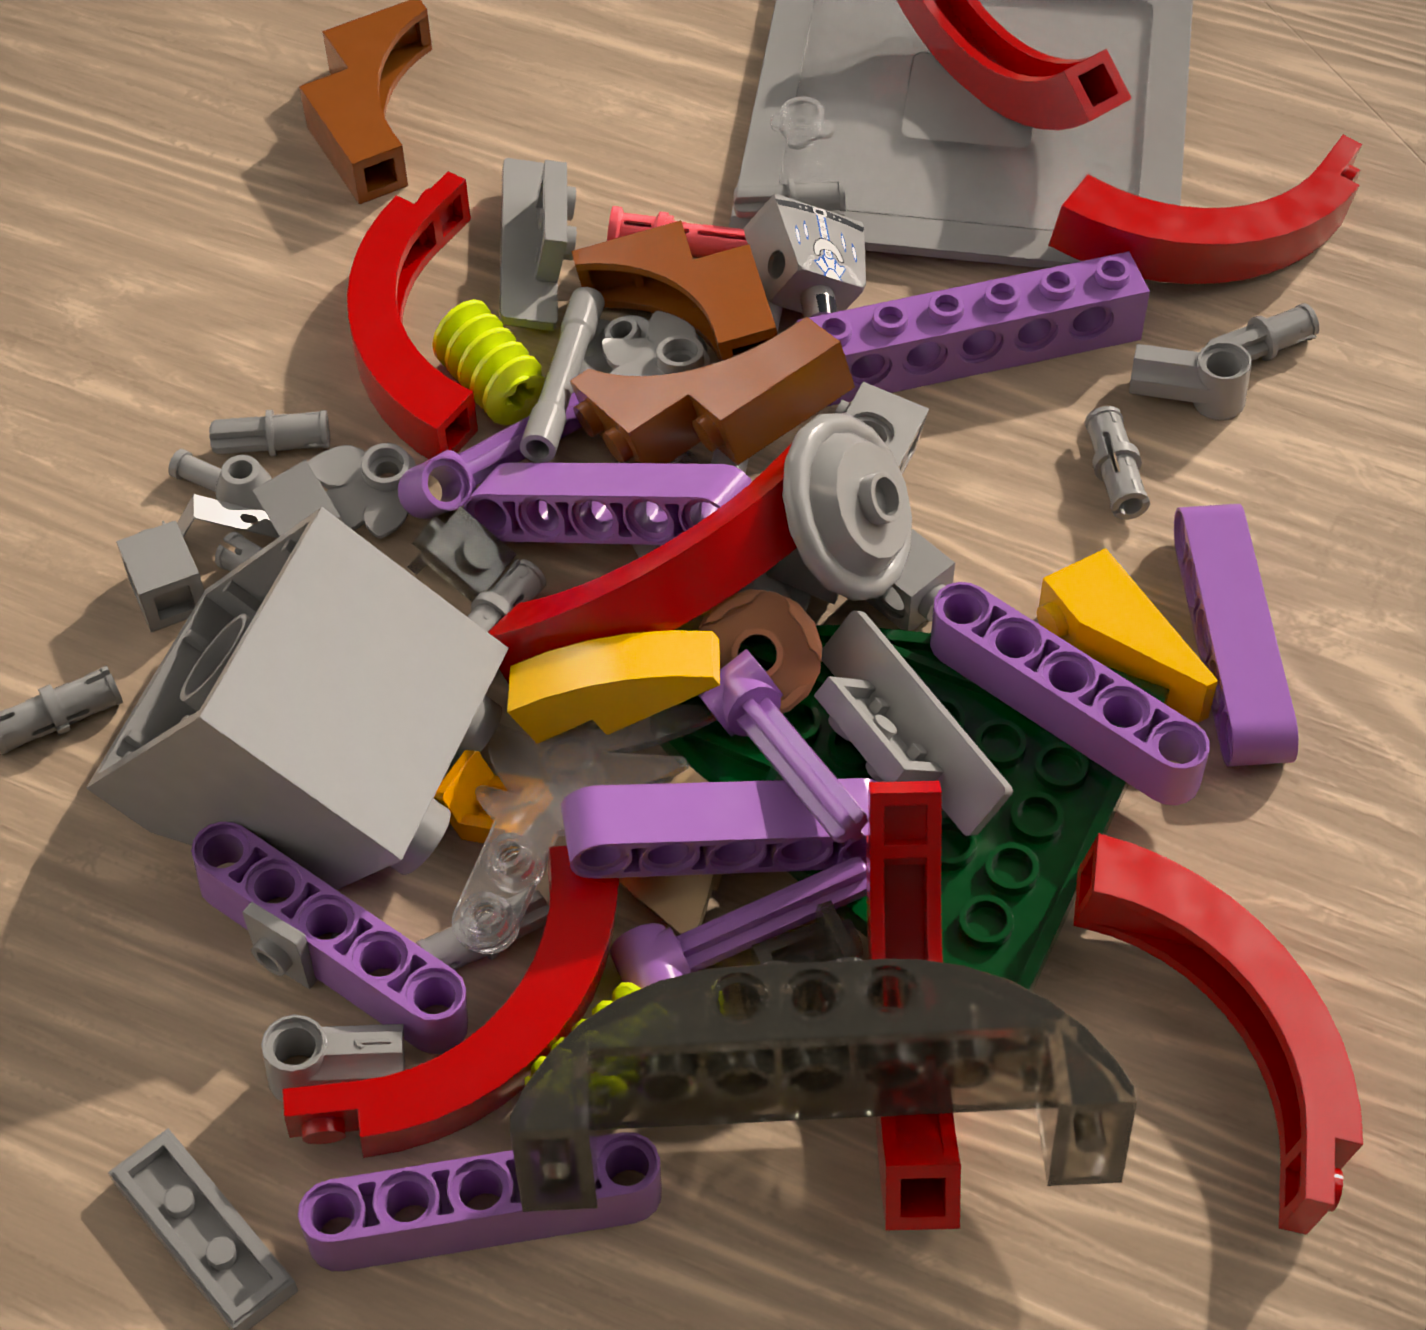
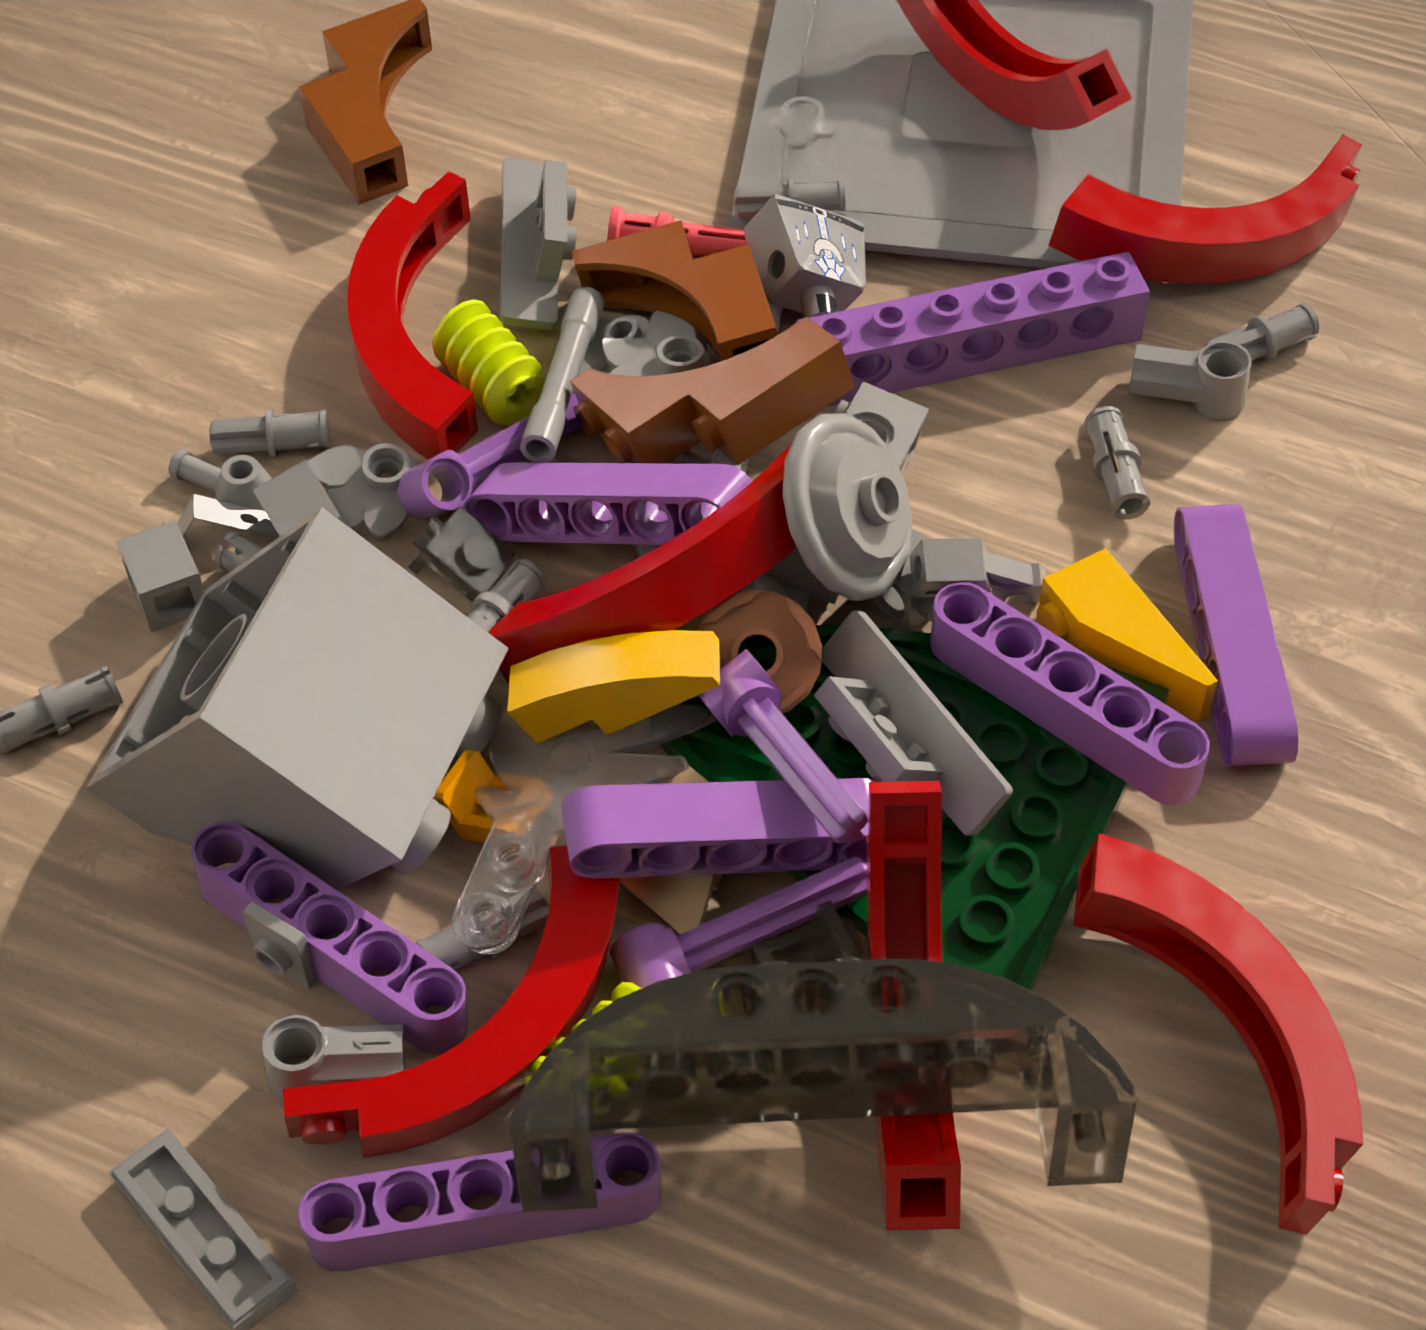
none -> light grey piece [909,538,1046,603]

